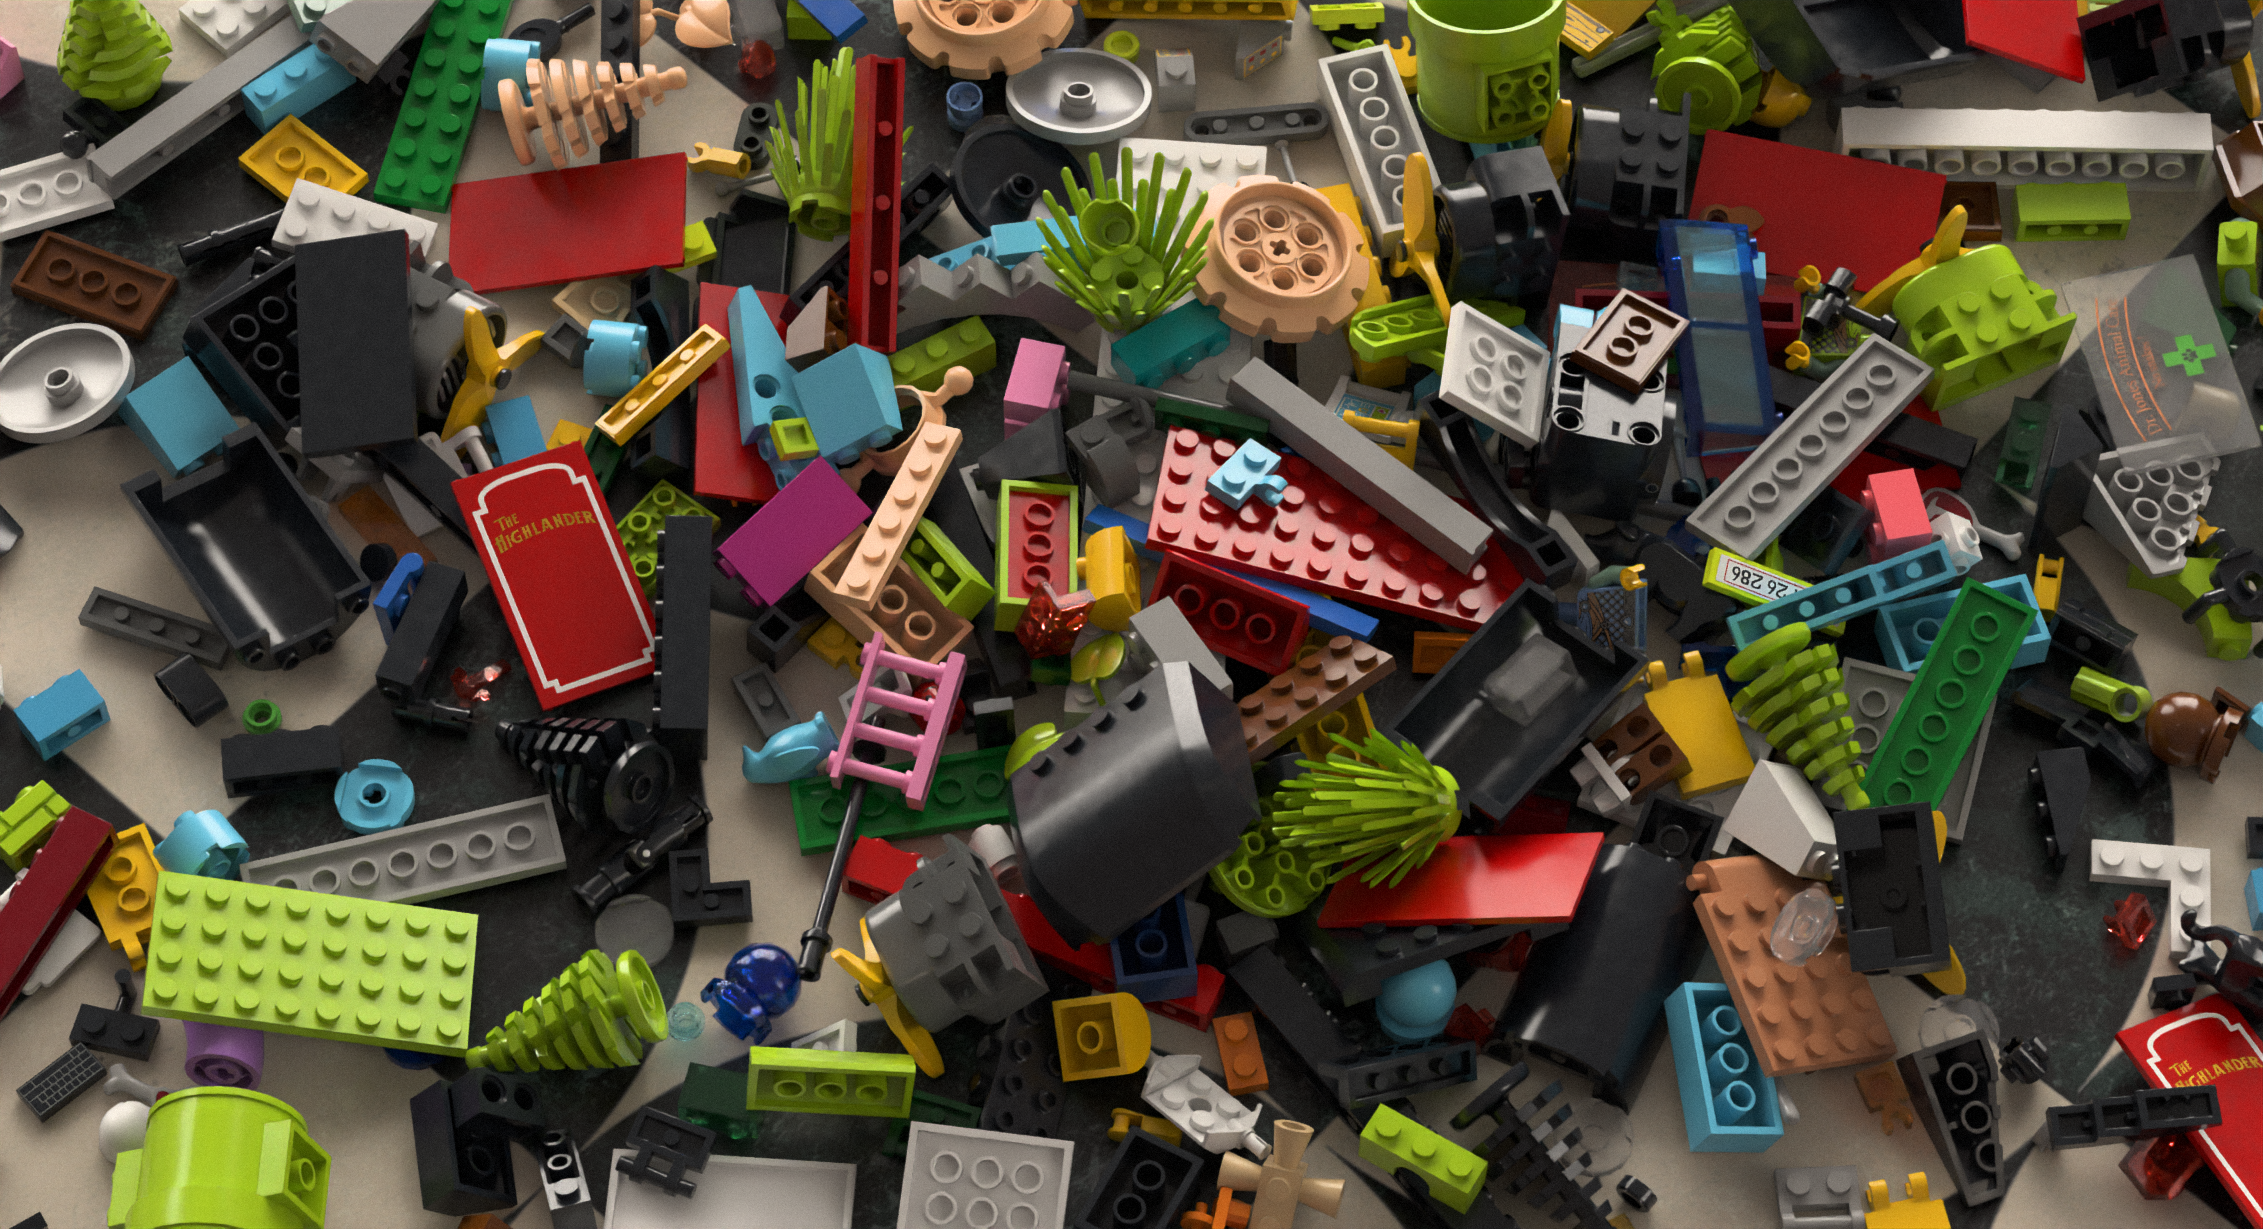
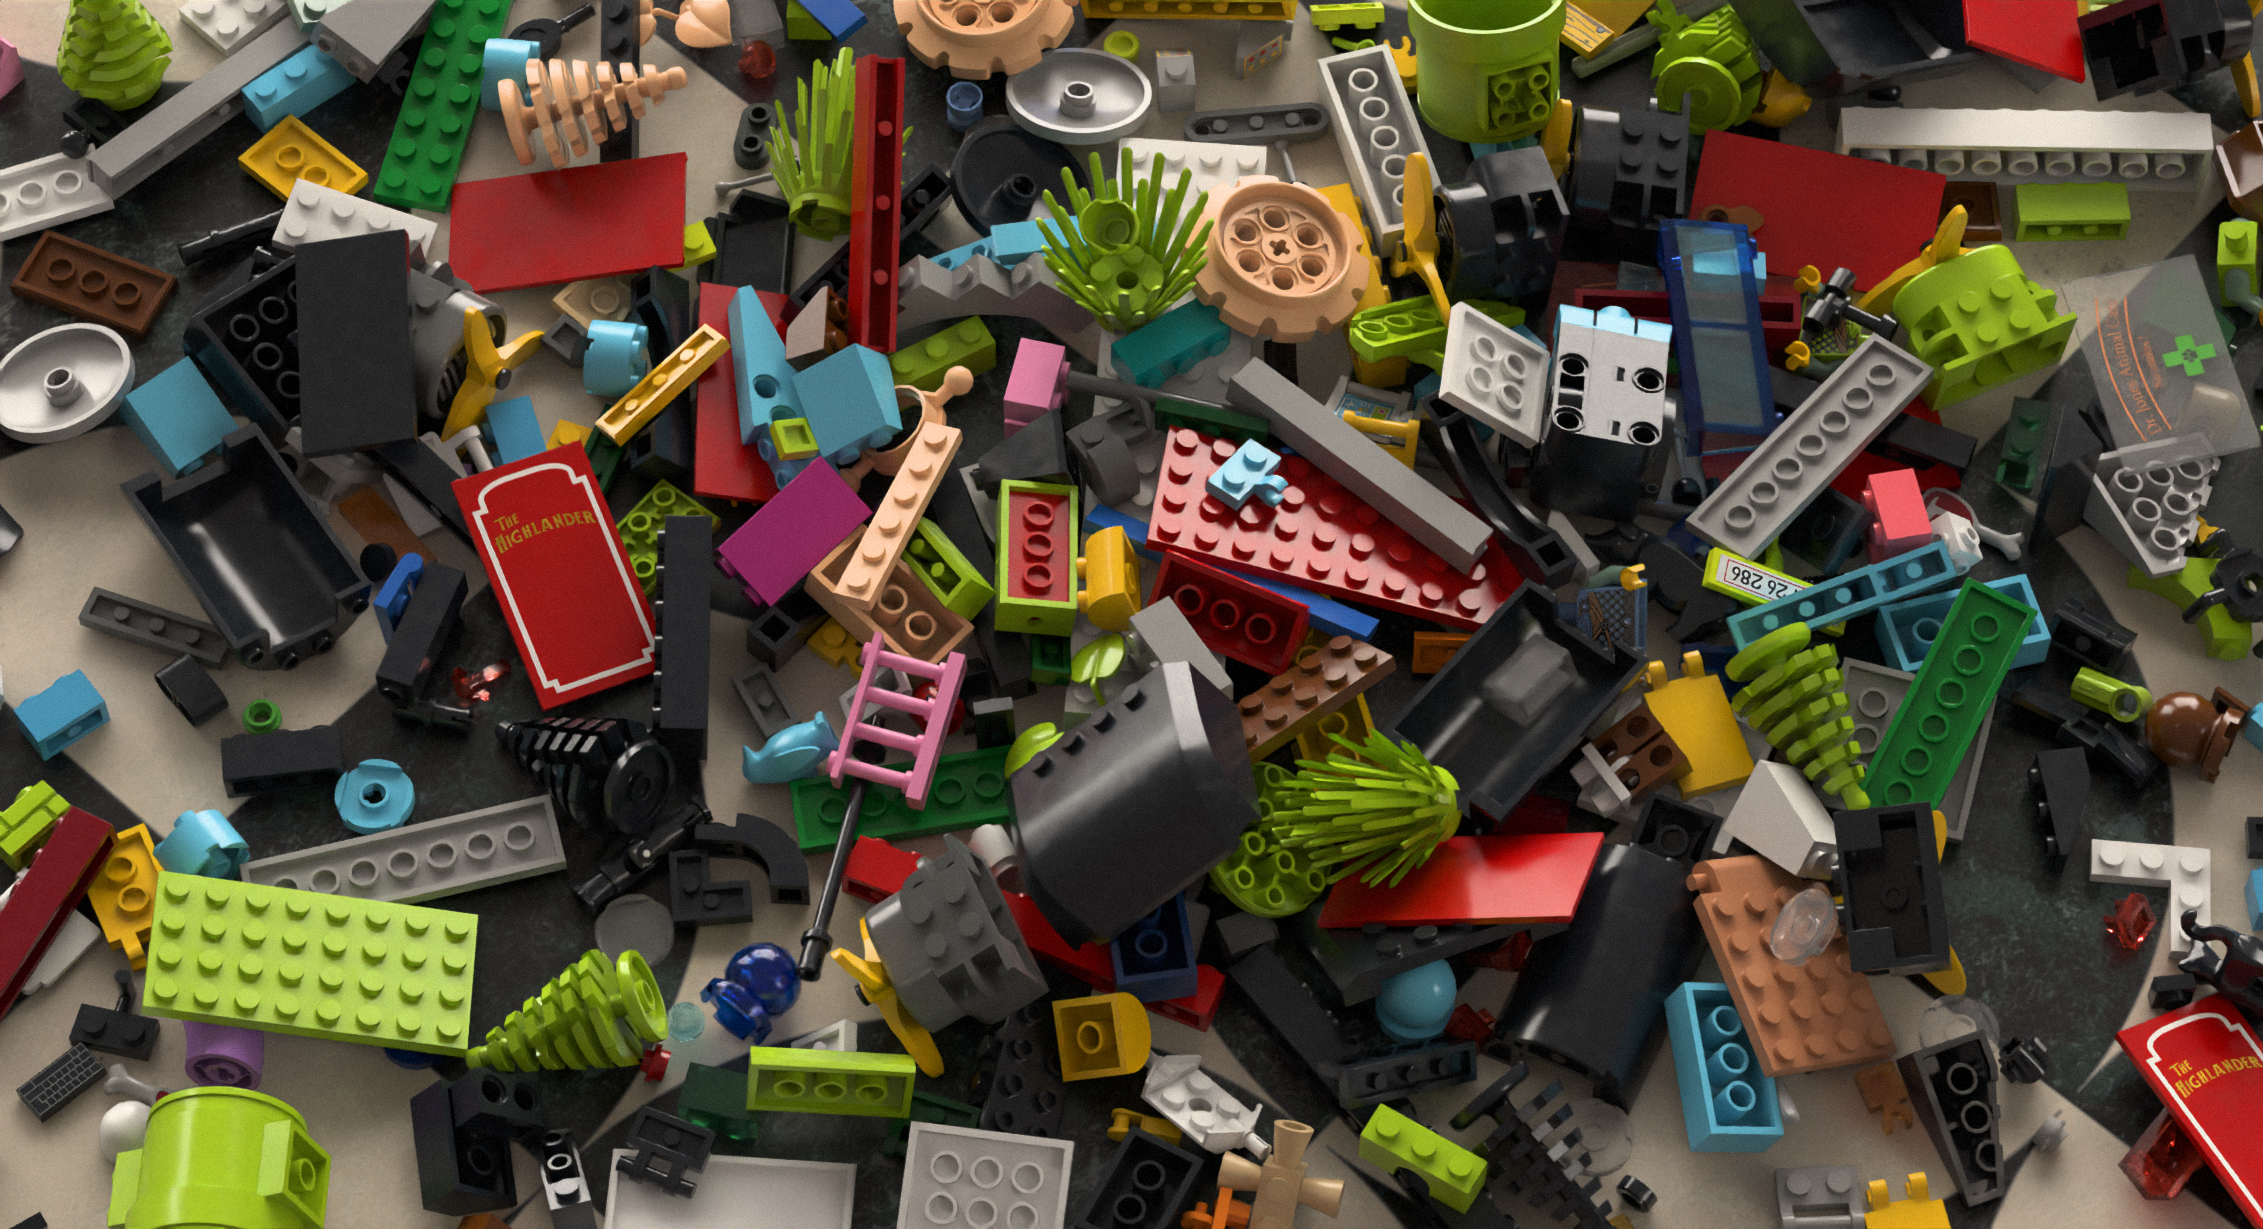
yellow bar [687,142,751,180] -> none
clear red bracket [1014,581,1097,660] -> none
orange plate [1212,1012,1269,1096] -> none
black piece [1253,752,1312,797] -> none
tile [1570,288,1690,395] -> none
yellow bar [2033,554,2064,623] -> none
black slope [2045,1084,2223,1151] -> none
none -> red plate [639,1043,671,1083]
none -> black arch [694,813,811,905]

